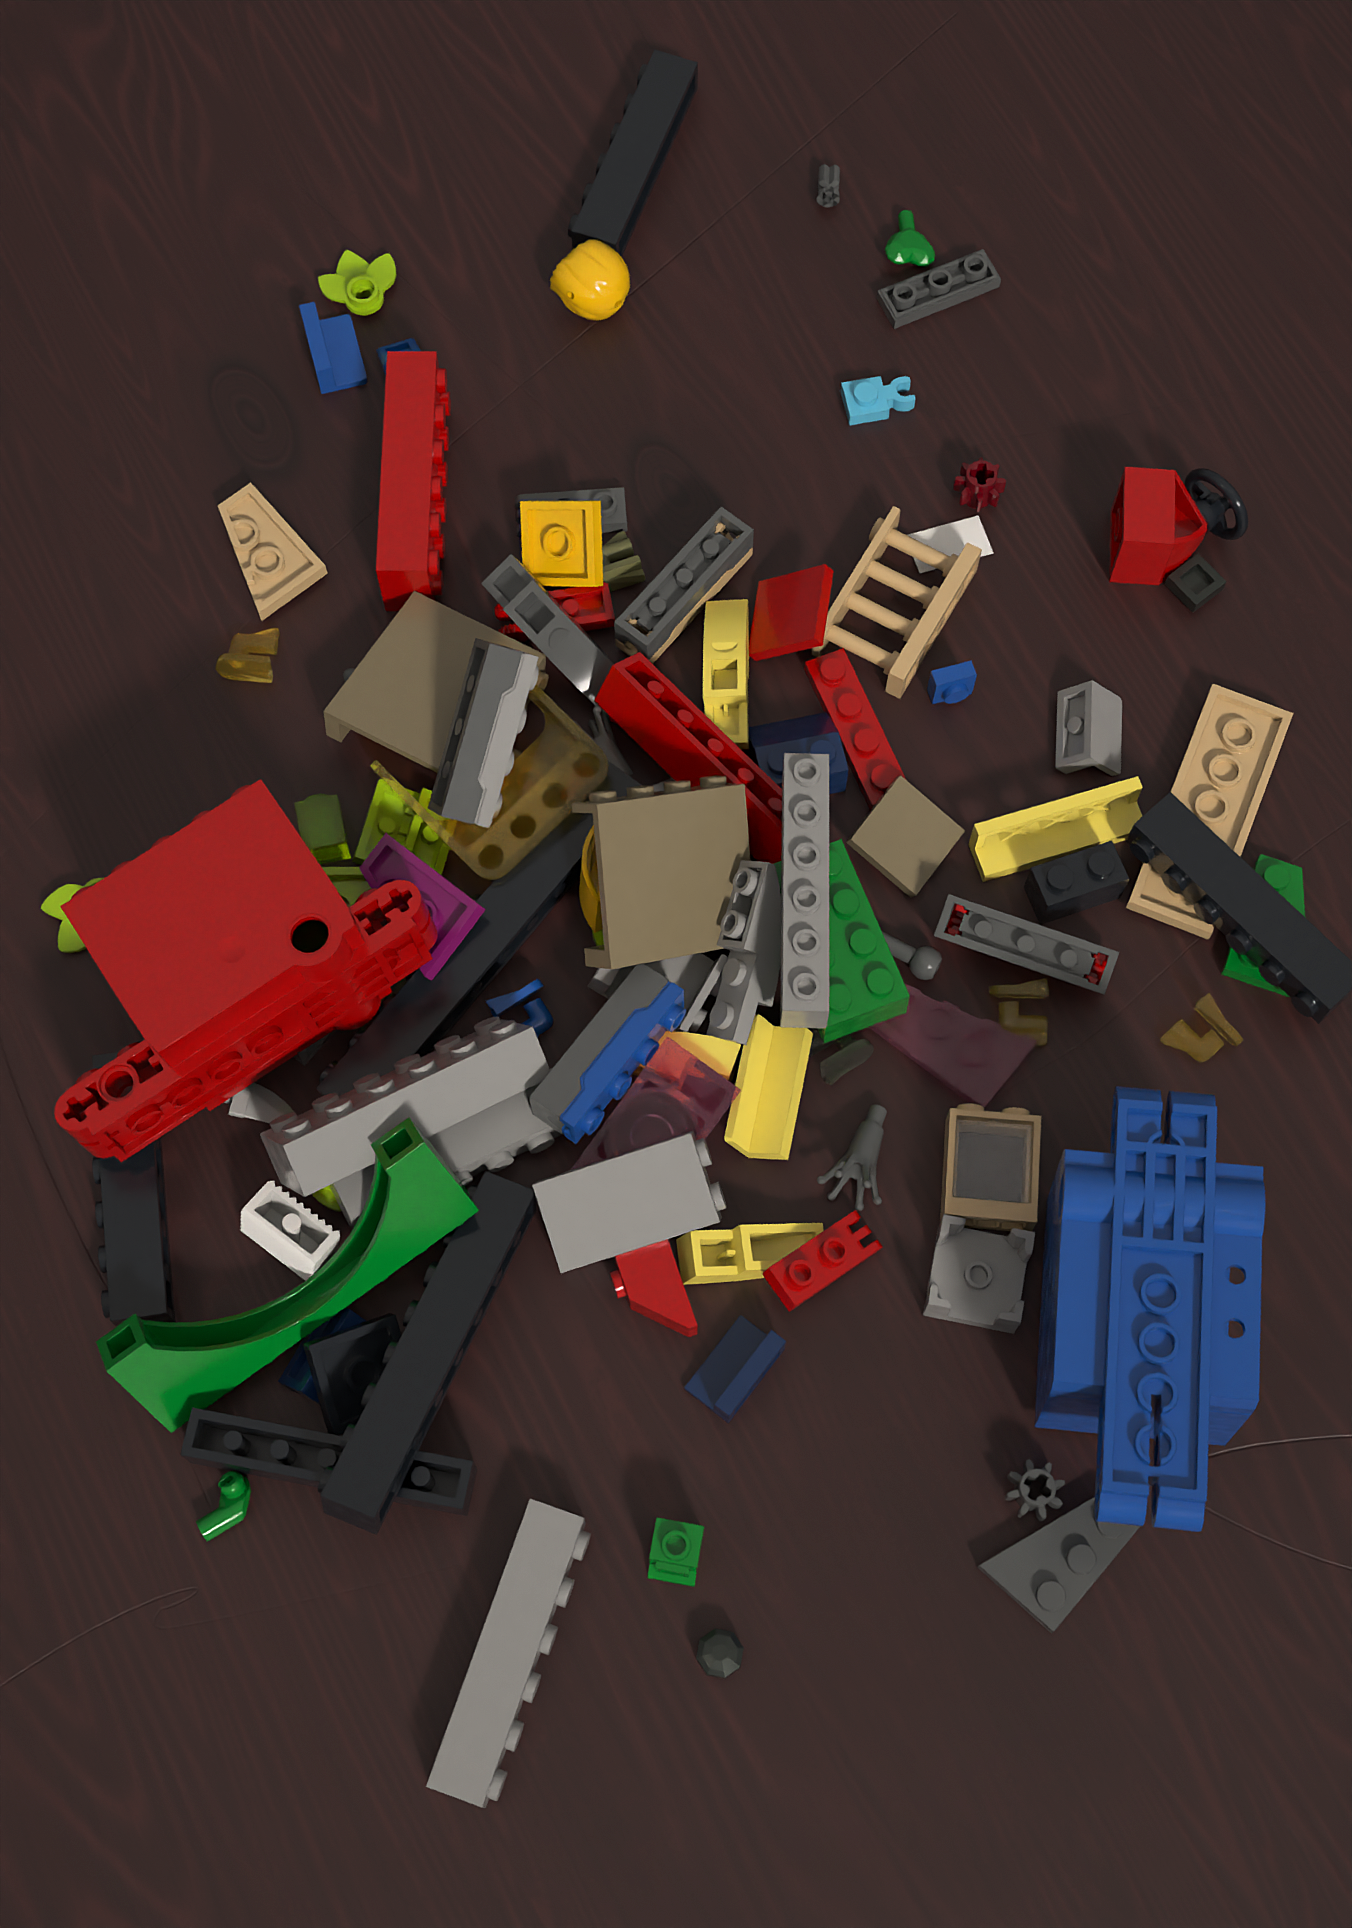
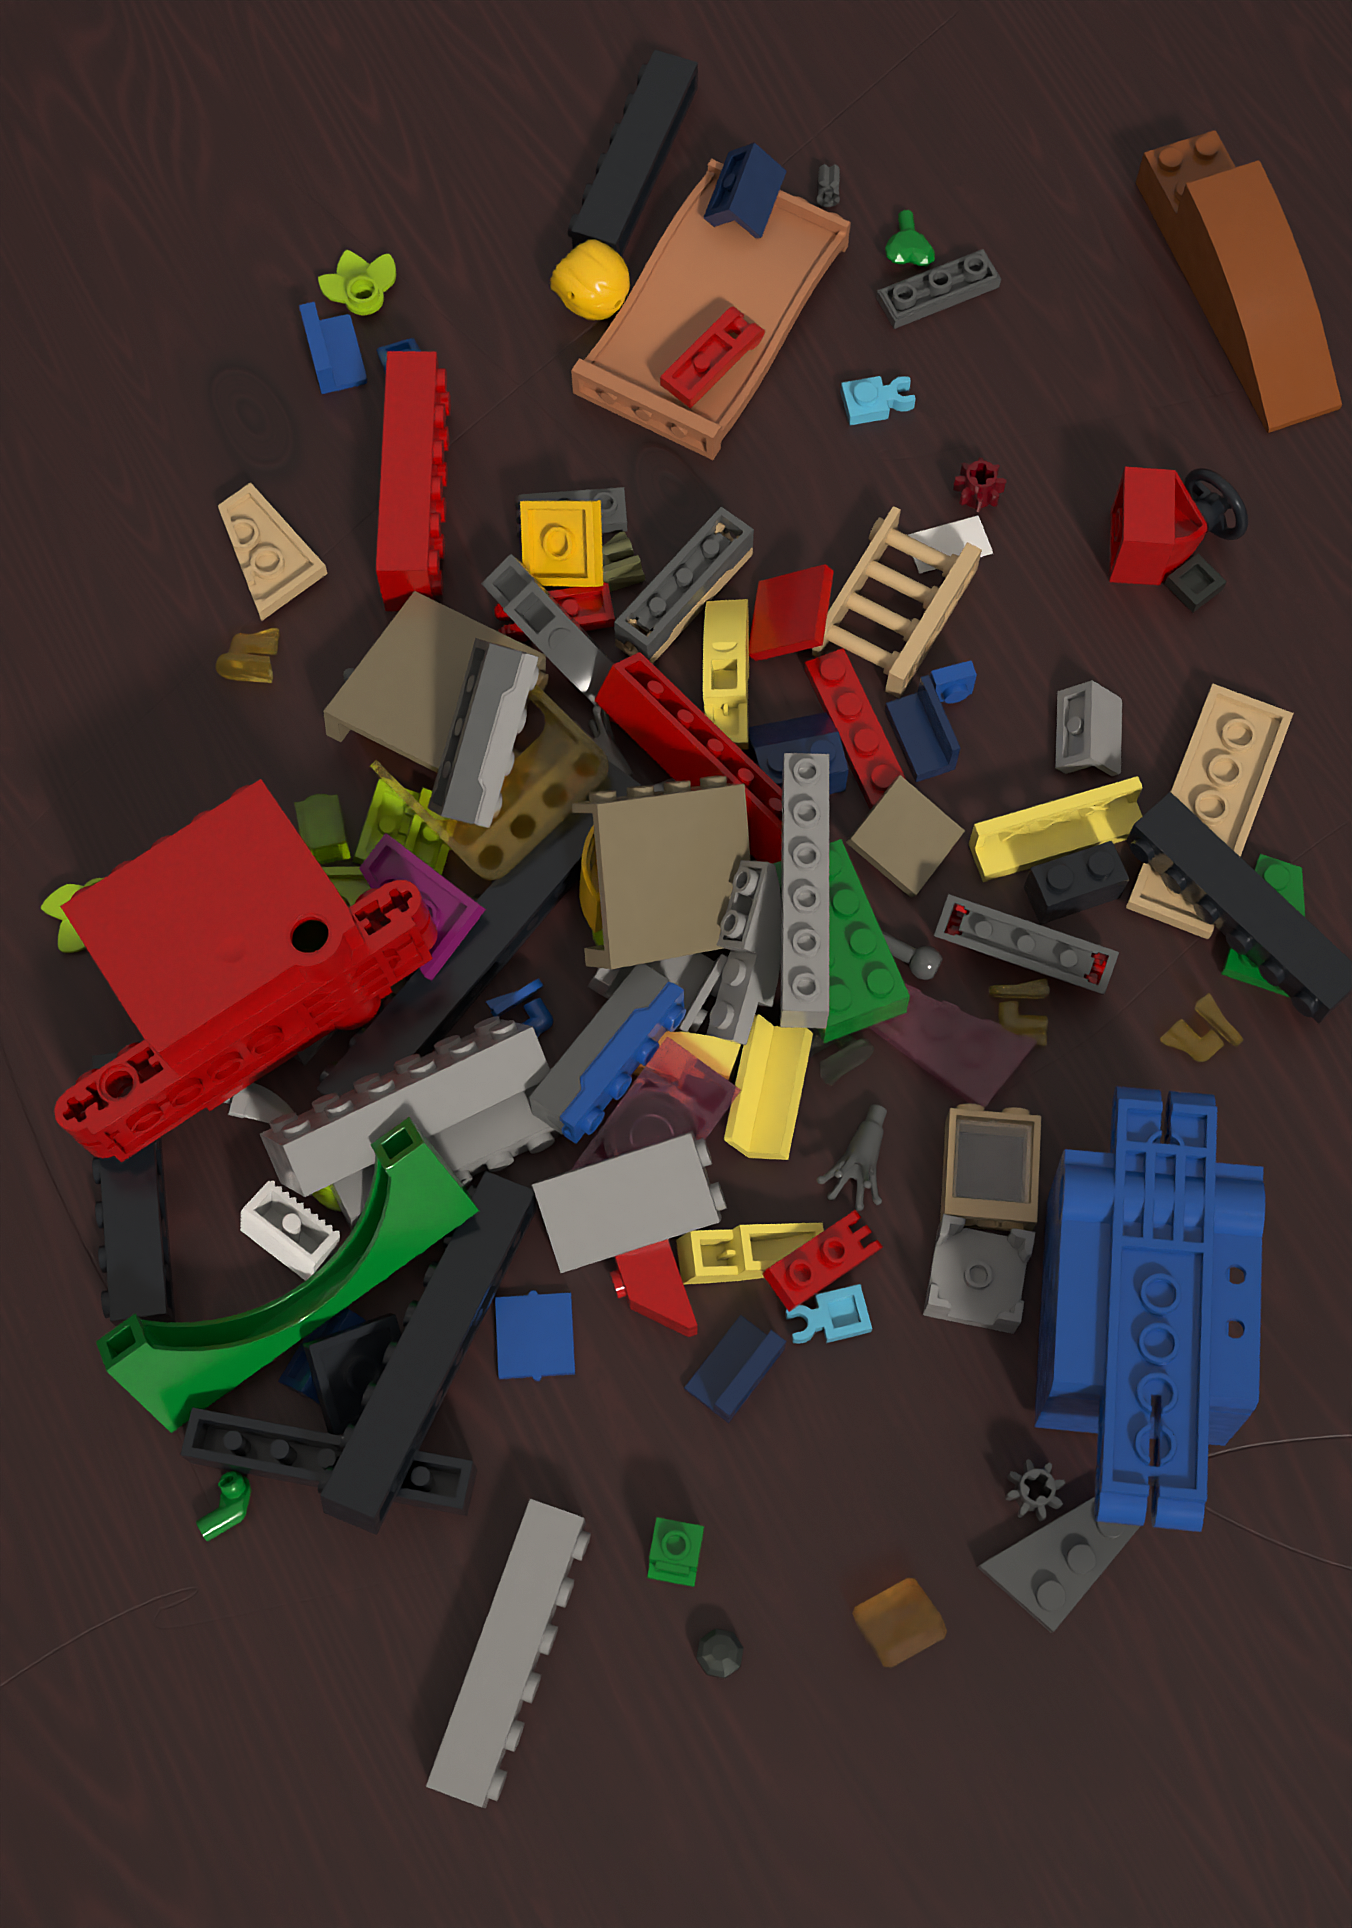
none -> blue piece [495,1290,575,1381]
none -> nougat panel [571,159,851,460]
none -> red plate [660,306,765,409]
none -> dark blue panel [703,142,787,239]
none -> medium azure plate [785,1284,872,1344]
none -> clear orange piece [852,1578,947,1668]
none -> dark blue panel [885,675,961,782]
none -> dark orange slope [1136,130,1342,433]

